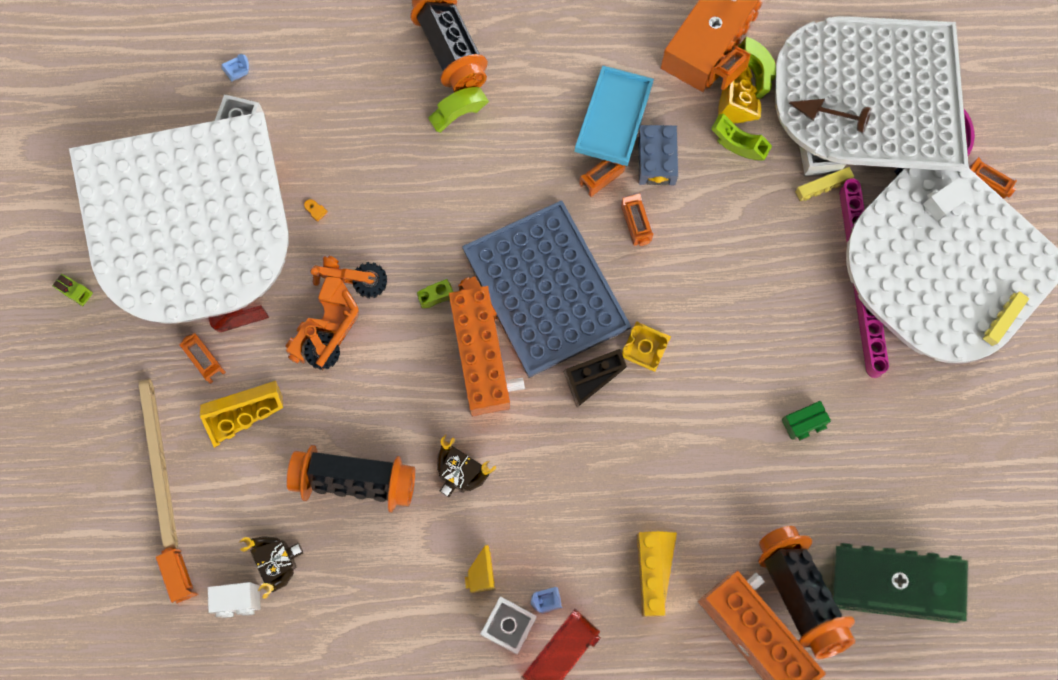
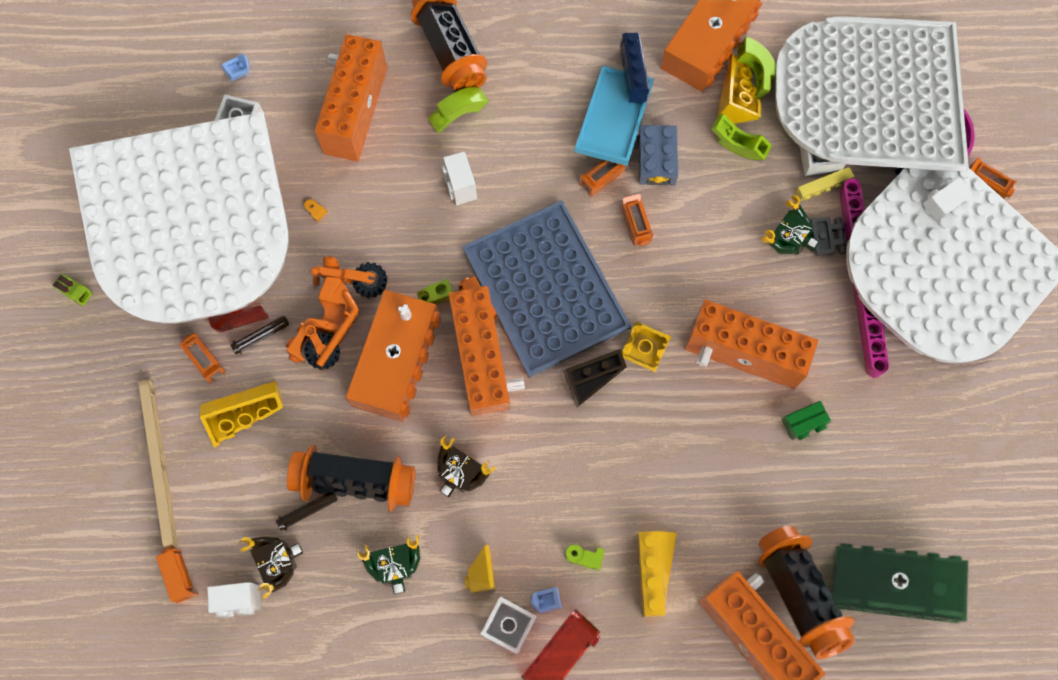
orange window [709,46,751,90] -> none
reddish brown piece [789,99,872,133] -> none
light yellow piece [982,291,1029,346] -> none
none -> dark brown axle [230,316,289,355]
none -> dark brown axle [276,493,338,531]
none -> orange piece [315,34,388,162]
none -> orange piece [346,290,441,422]
none -> dark green torso [357,534,421,594]
none -> white brick [441,151,477,205]
none -> lime leg [566,544,605,571]
none -> dark blue brick [620,33,650,103]
none -> orange piece [685,299,819,389]
none -> dark green torso [761,195,819,255]
none -> dark grey plate [810,217,847,256]

